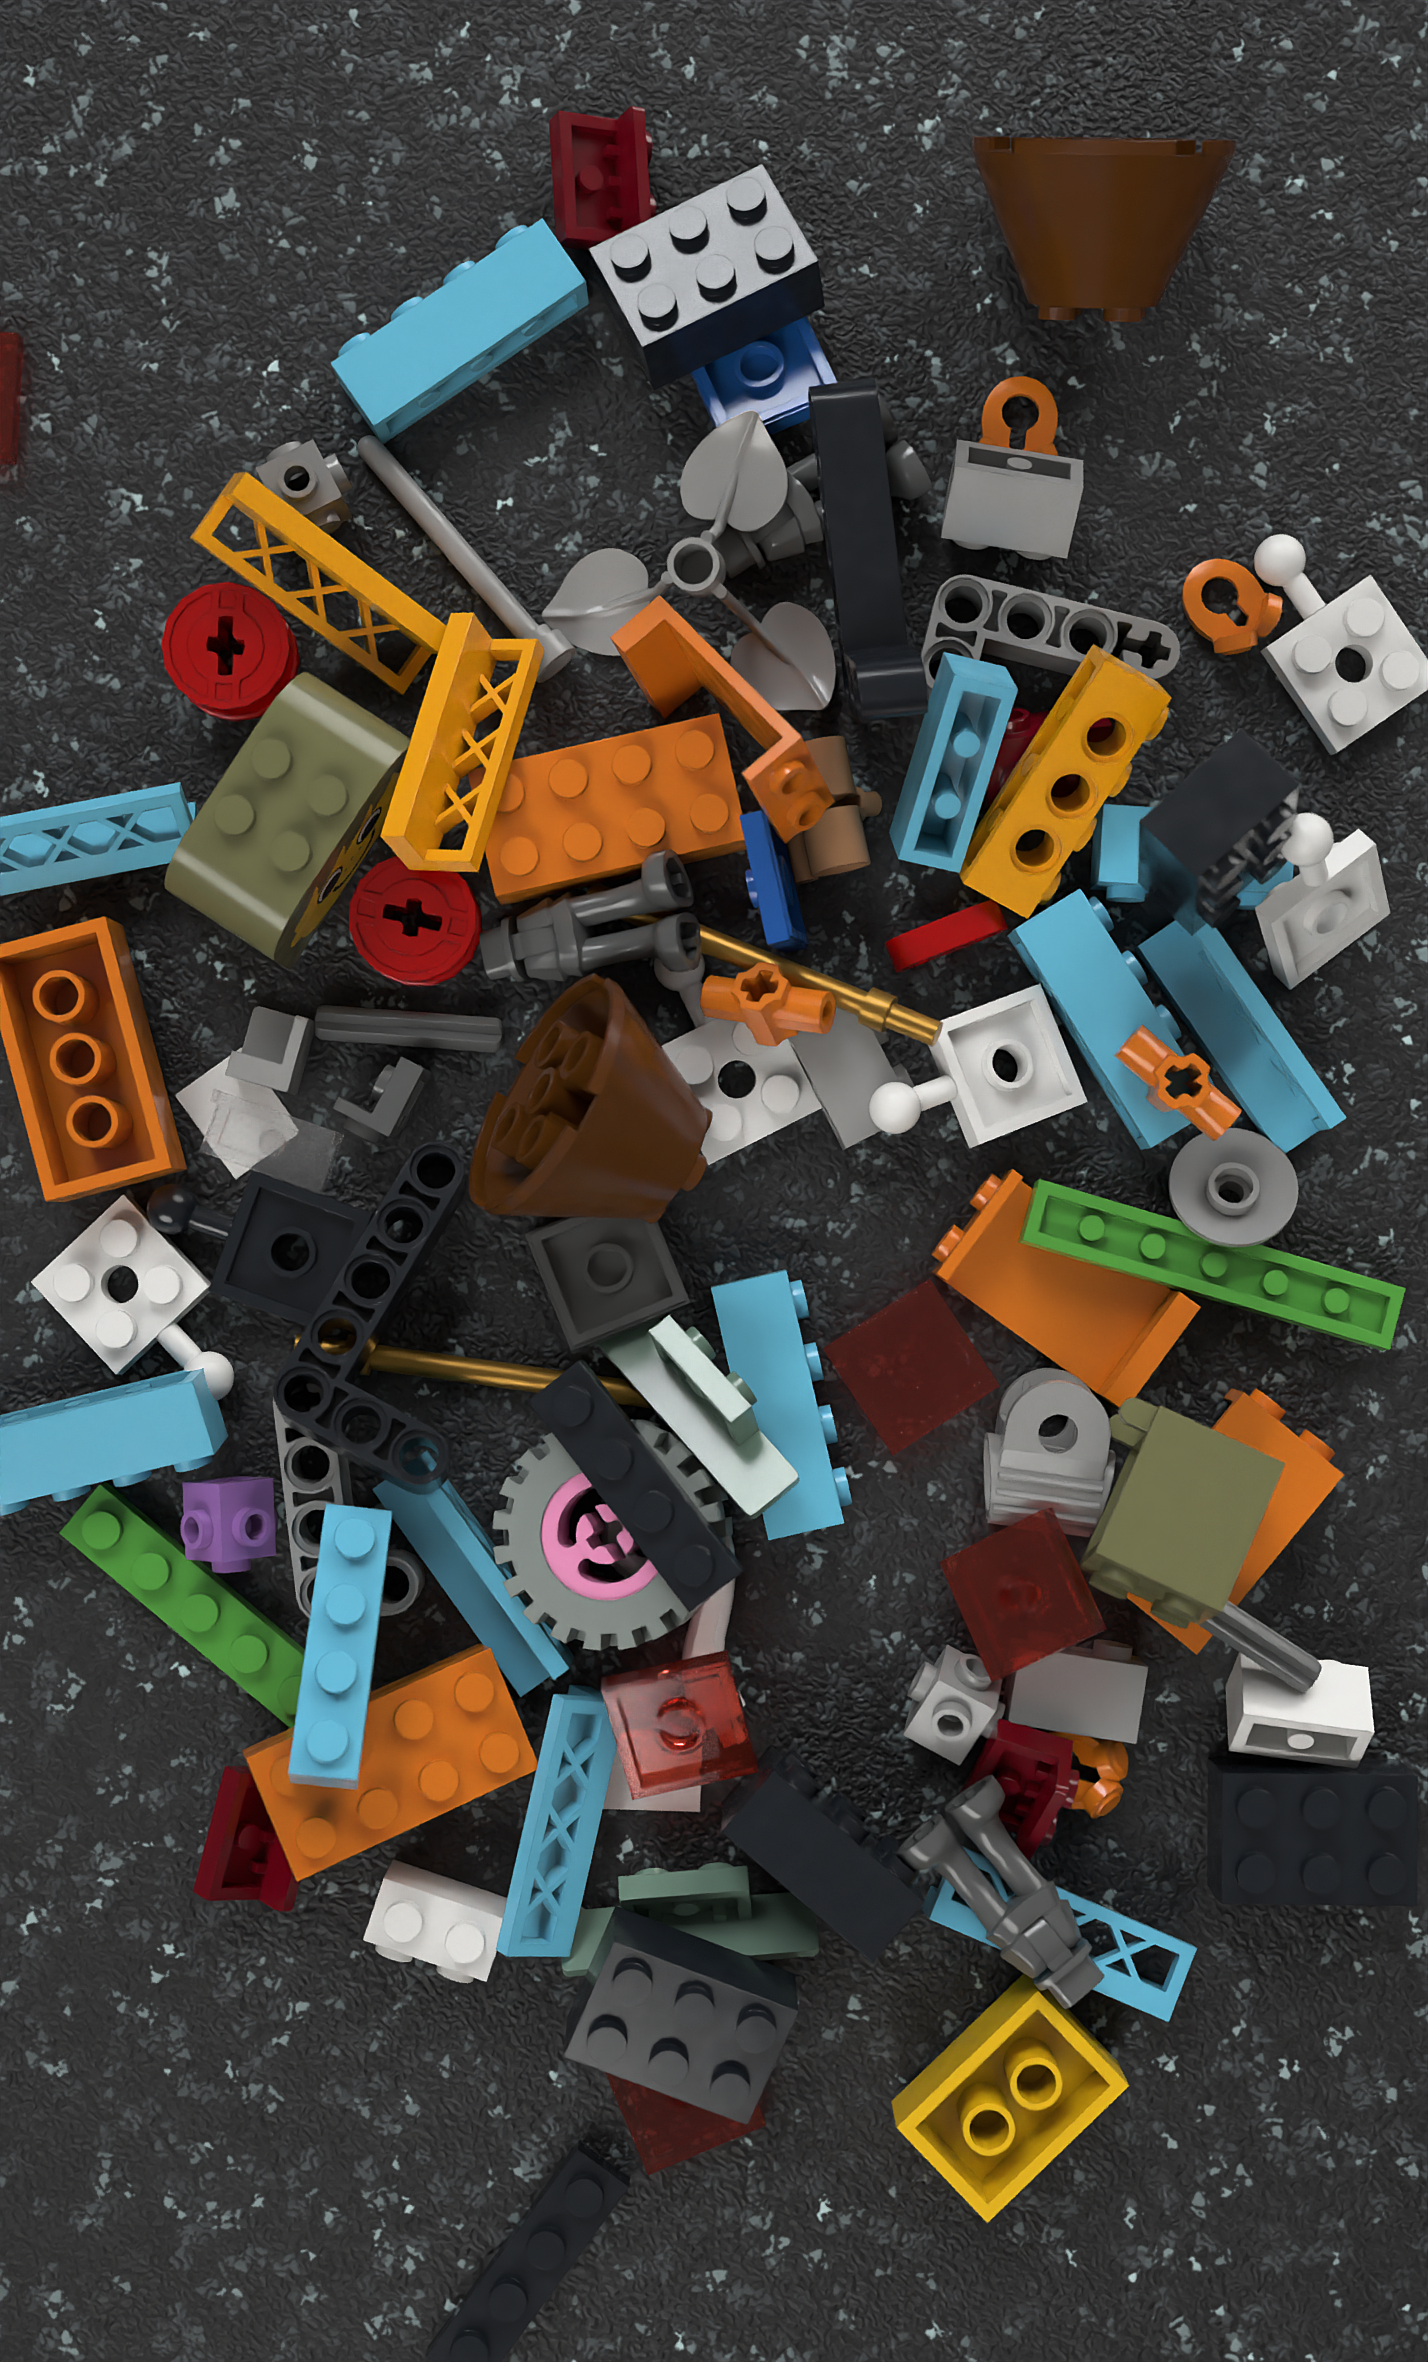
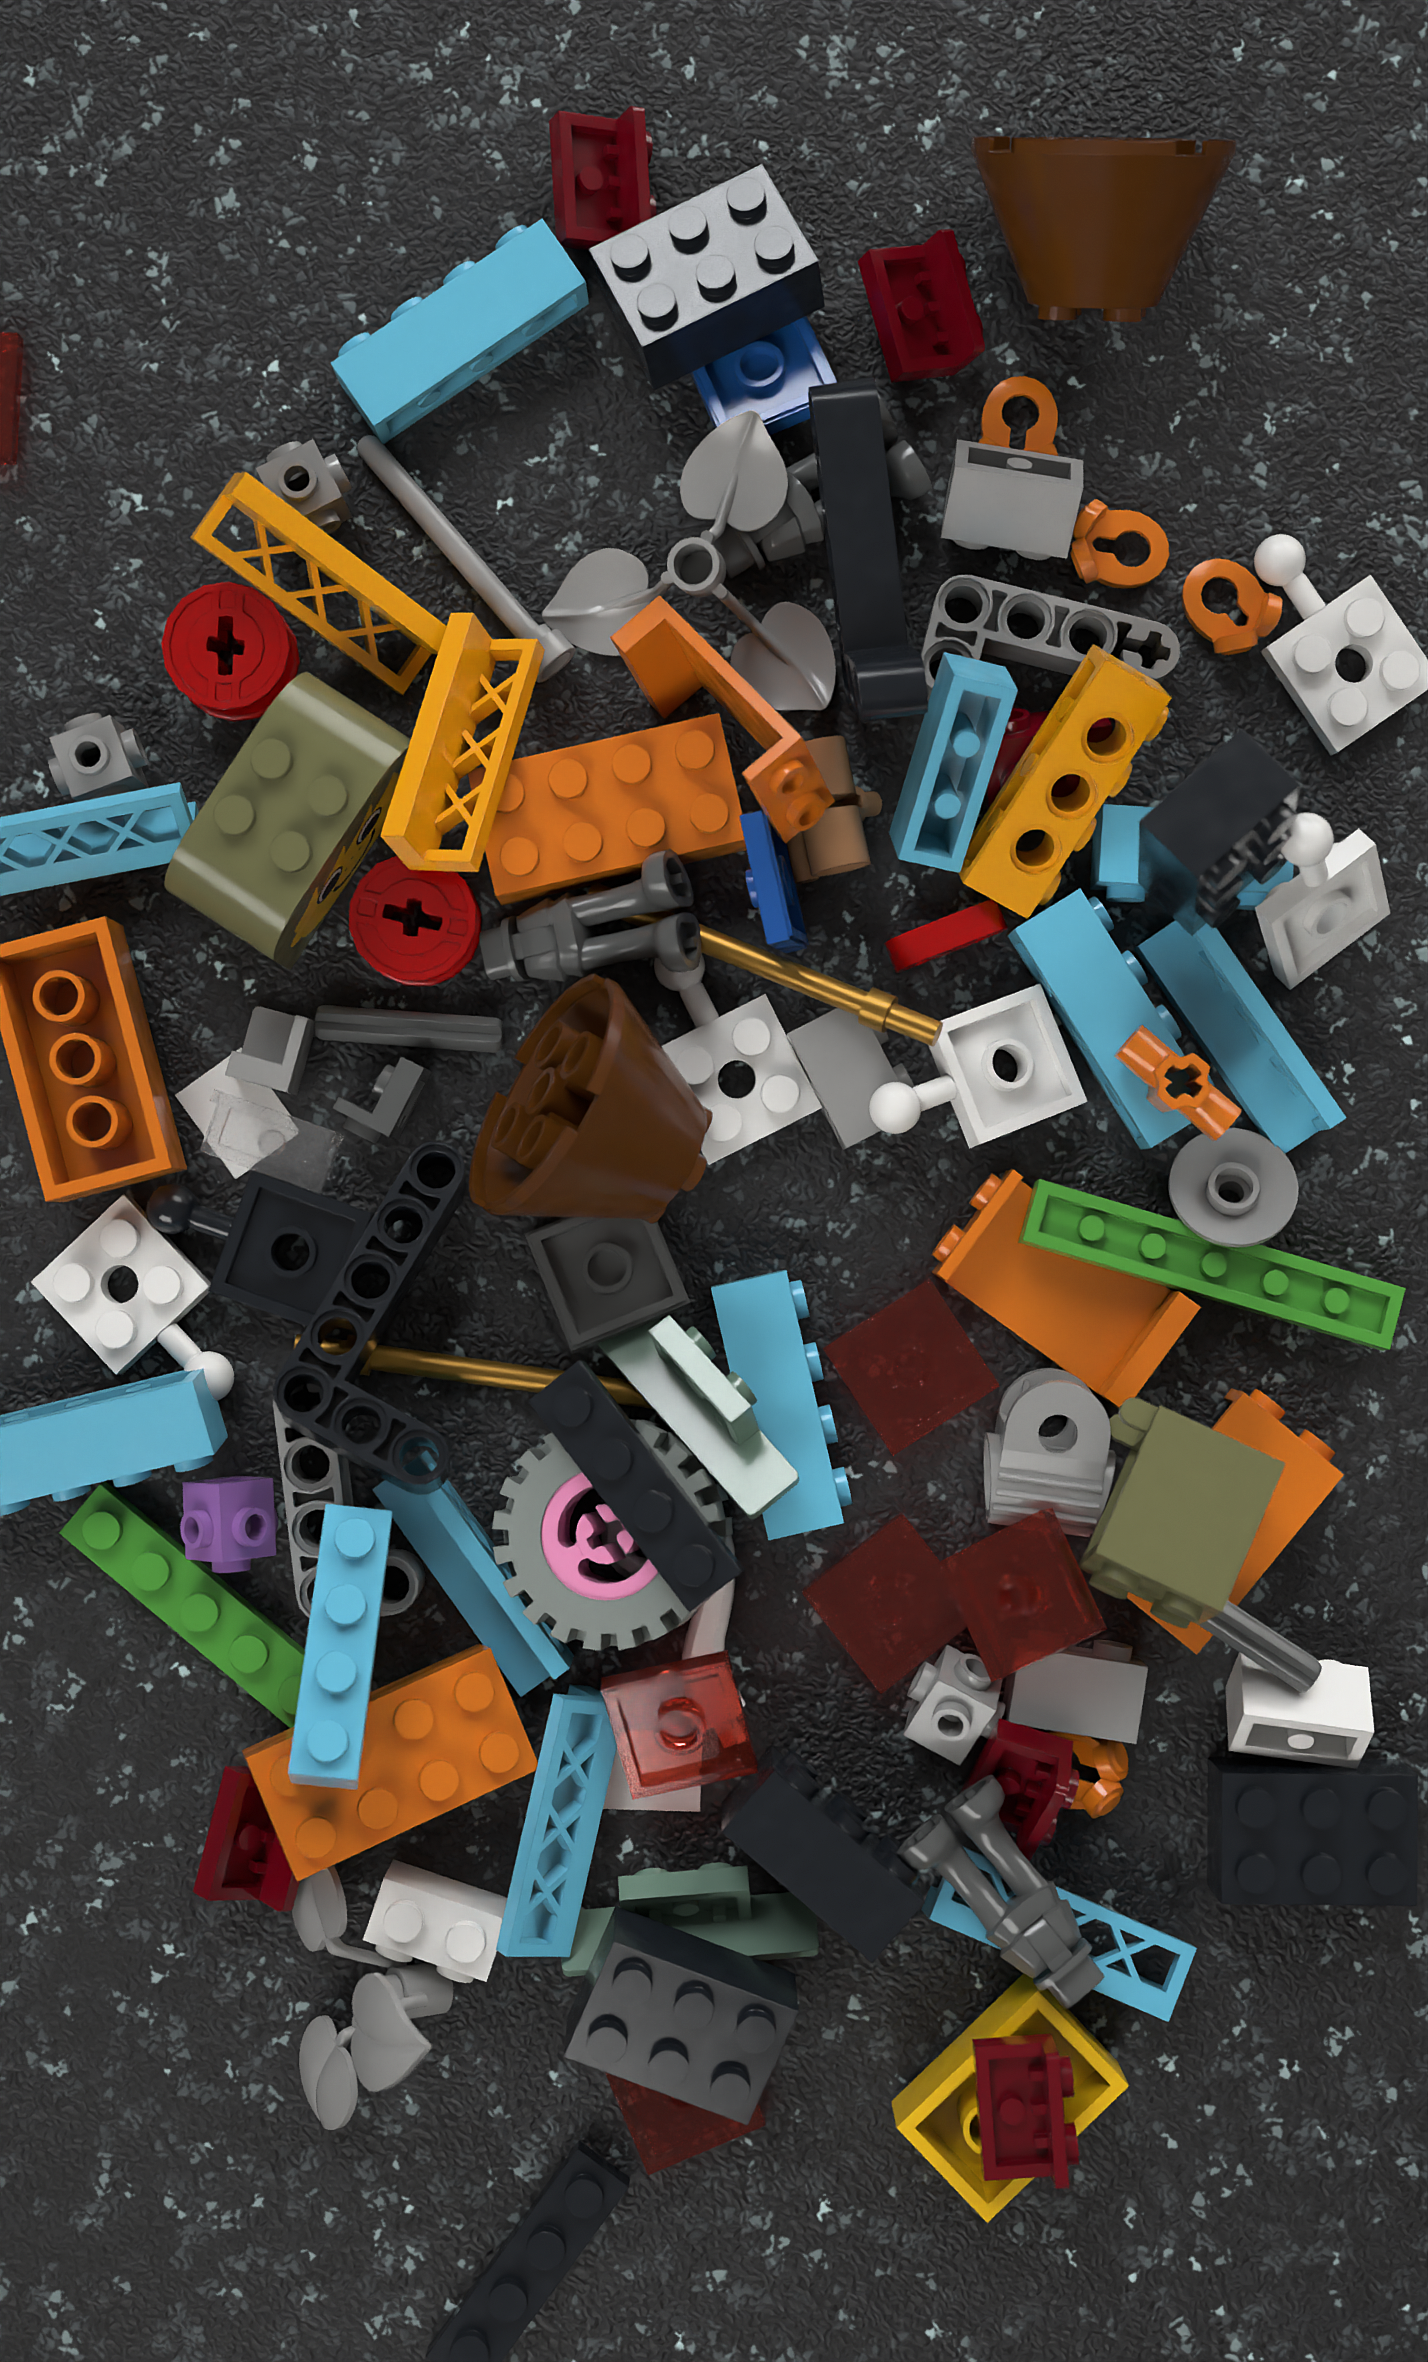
orange axle [700,962,836,1047] -> none
none -> light grey brick [48,713,149,802]
none -> light grey plant [292,1865,453,2130]
none -> clear red plate [801,1512,982,1694]
none -> dark red bracket [858,229,985,383]
none -> dark red bracket [972,2034,1079,2189]
none -> orange piece [1070,499,1169,589]

